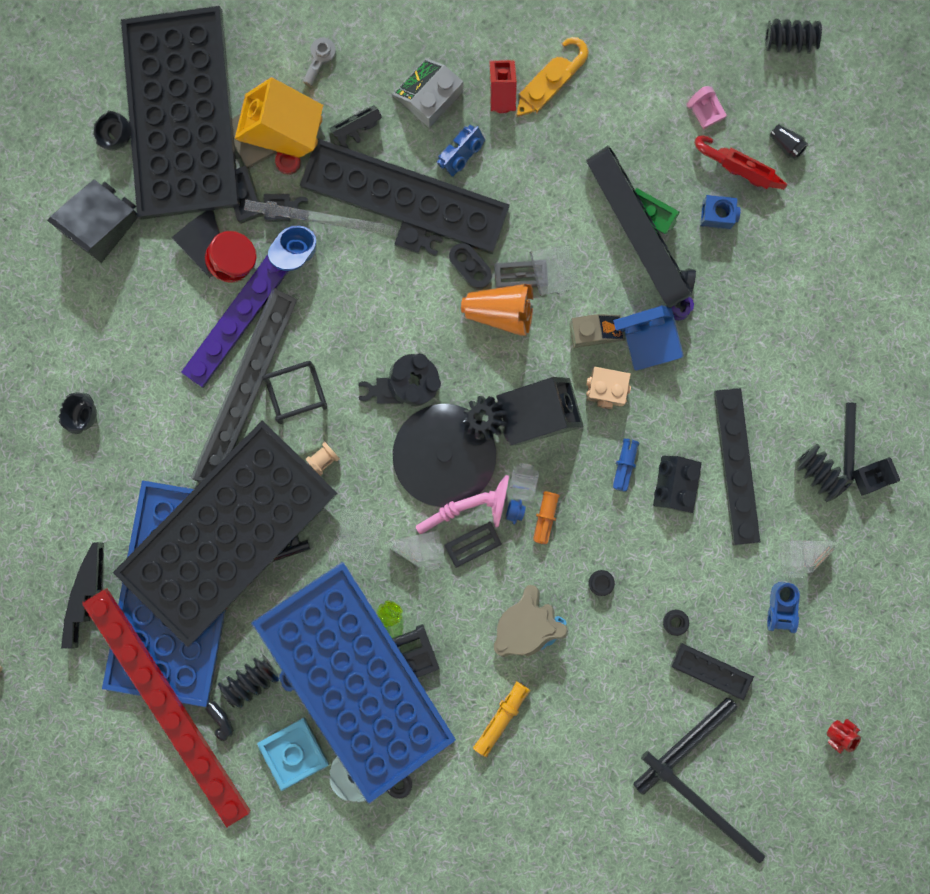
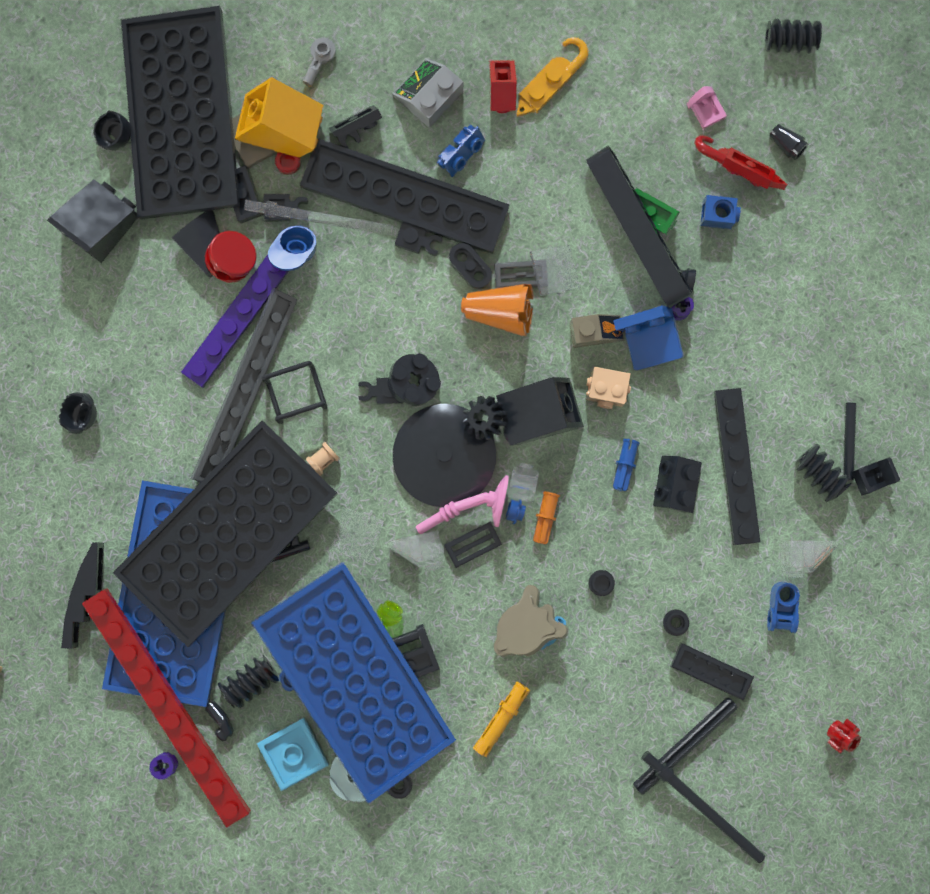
none -> dark purple bush [149,752,178,780]

